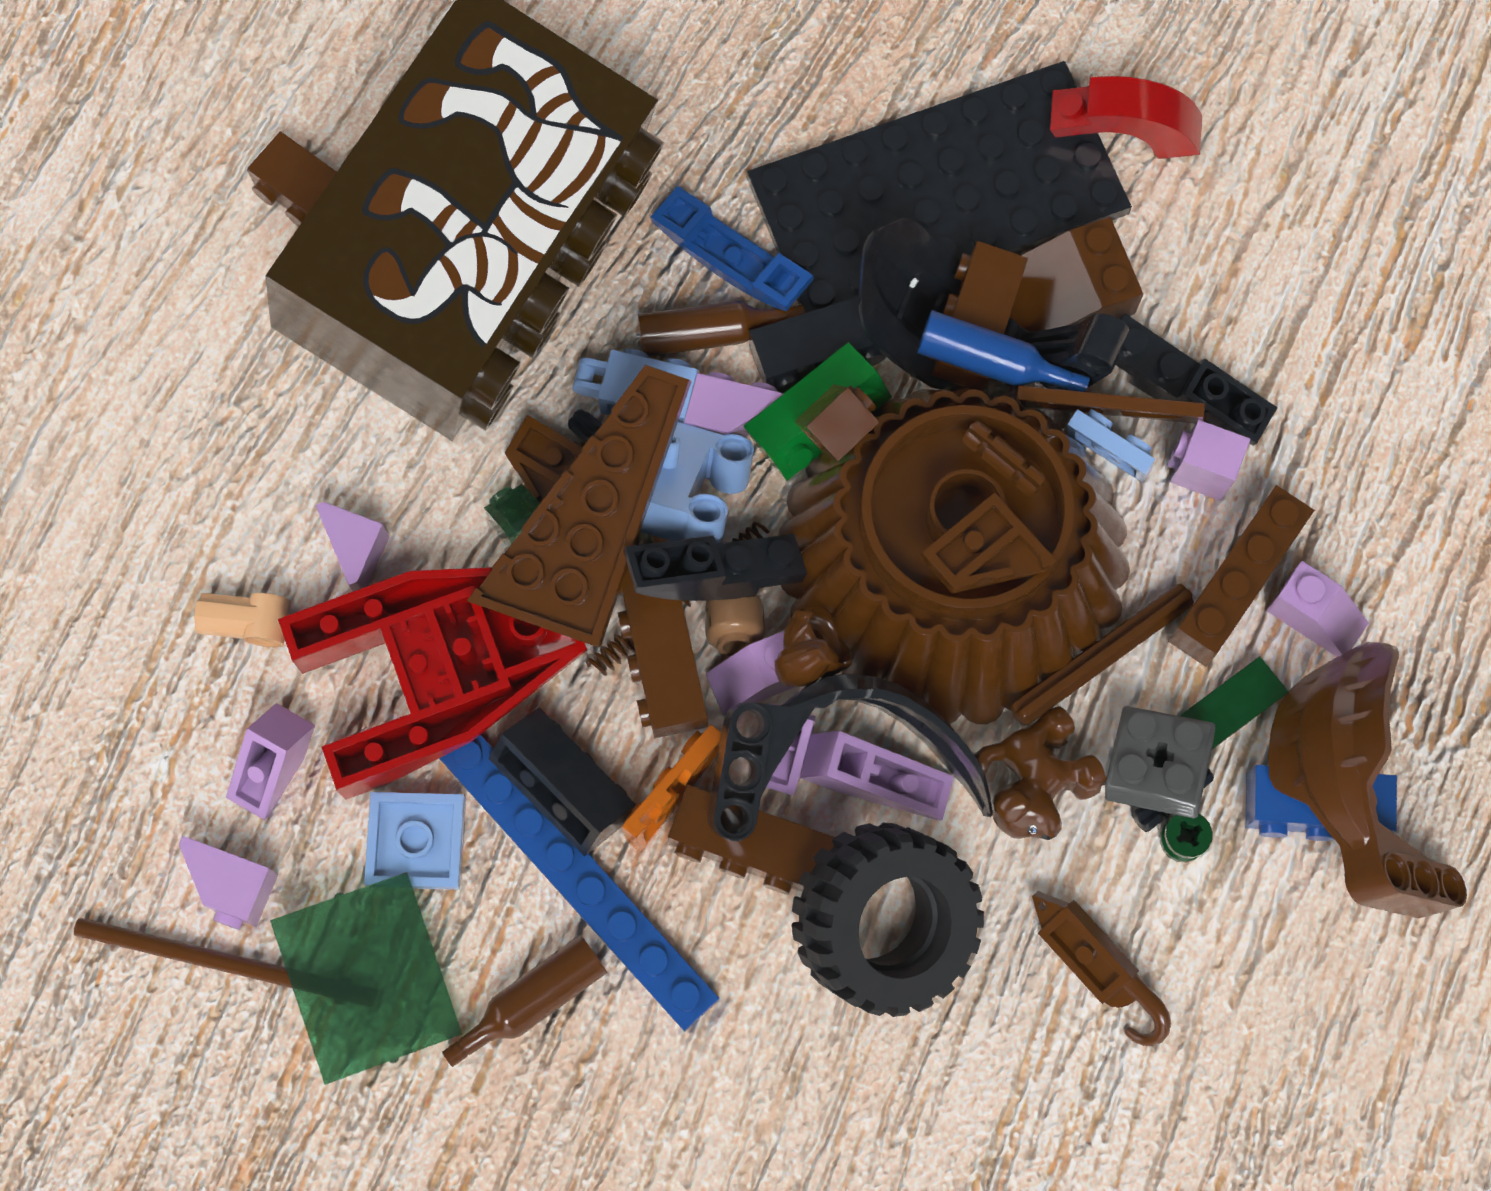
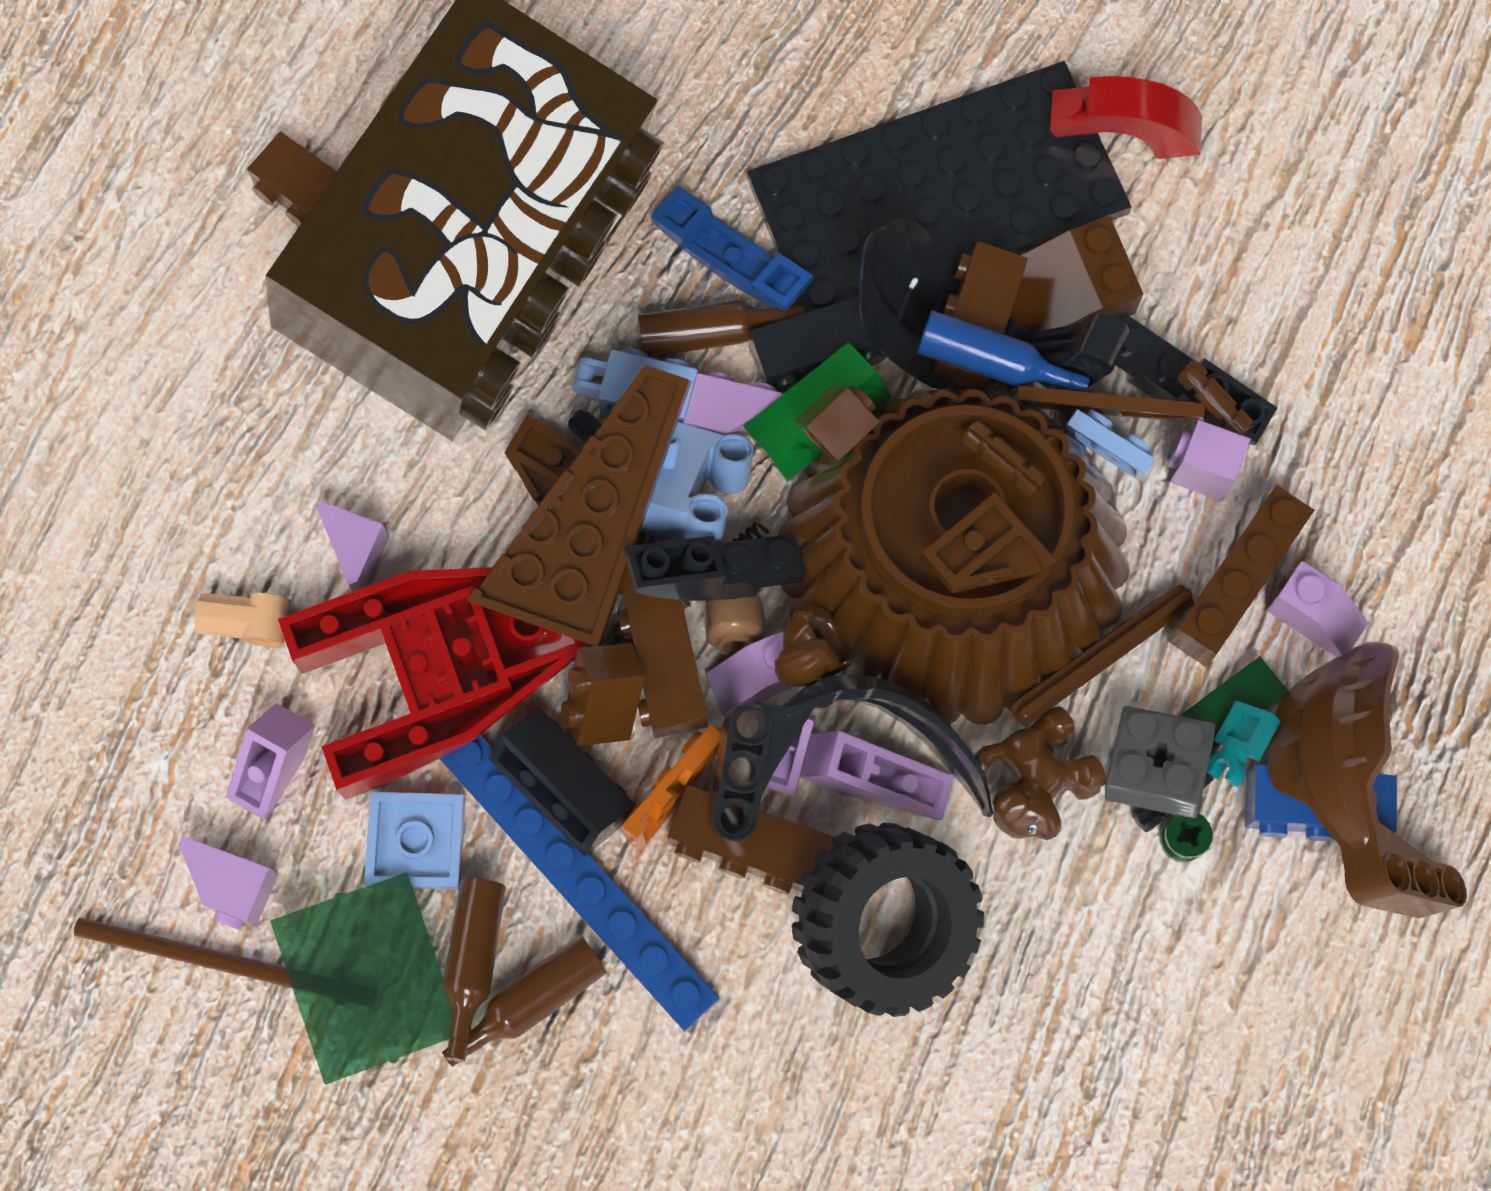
clear green slope [484,484,540,549] -> none
reddish brown plate [1032,891,1171,1046] -> none
none -> reddish brown piece [443,878,506,1062]
none -> reddish brown brick [561,643,645,746]
none -> reddish brown axle [1177,361,1252,435]
none -> teal plate [1207,701,1281,787]

